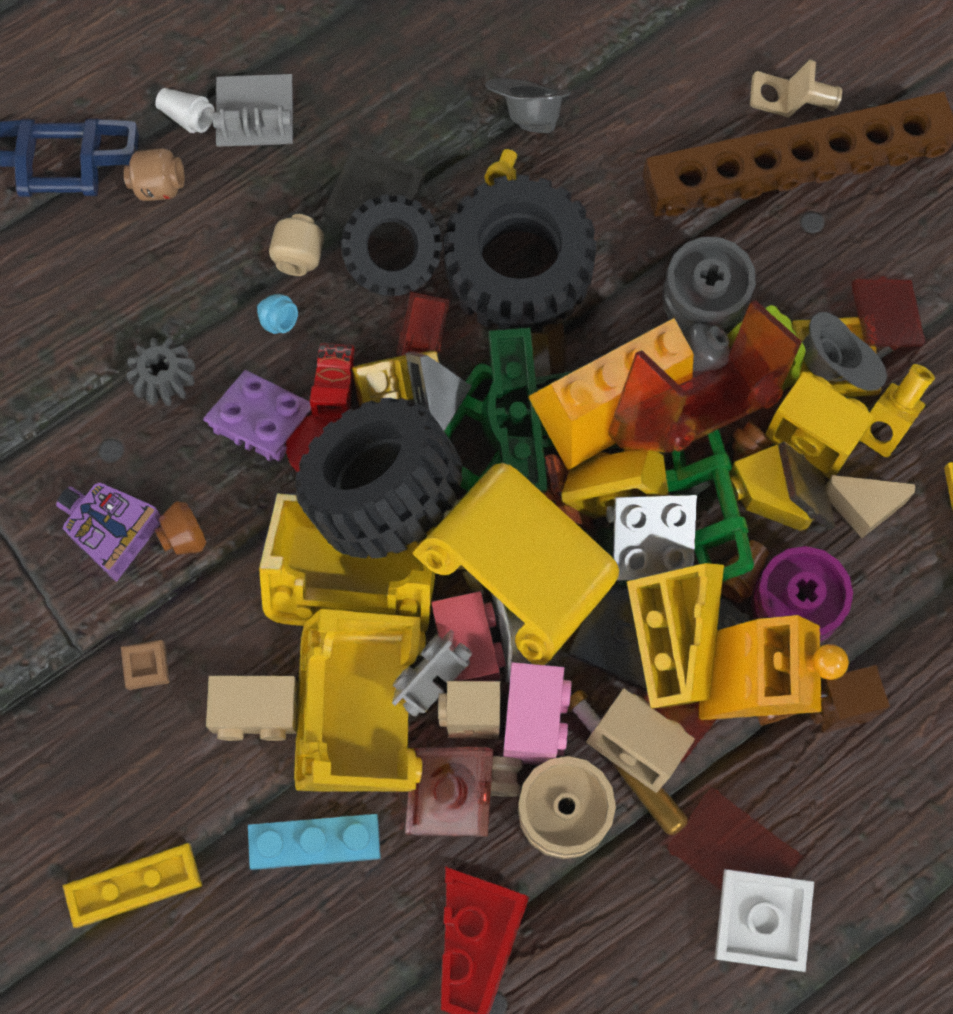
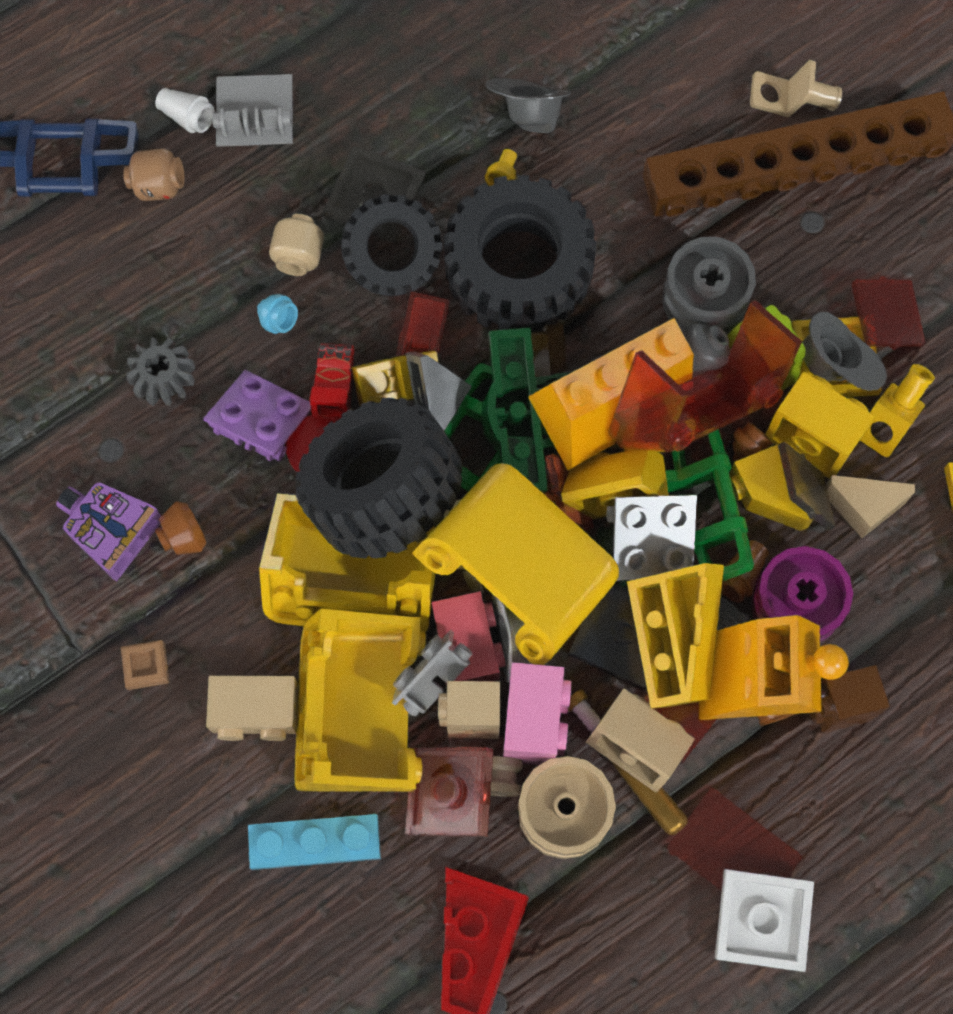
yellow tile [62,843,202,928] -> none

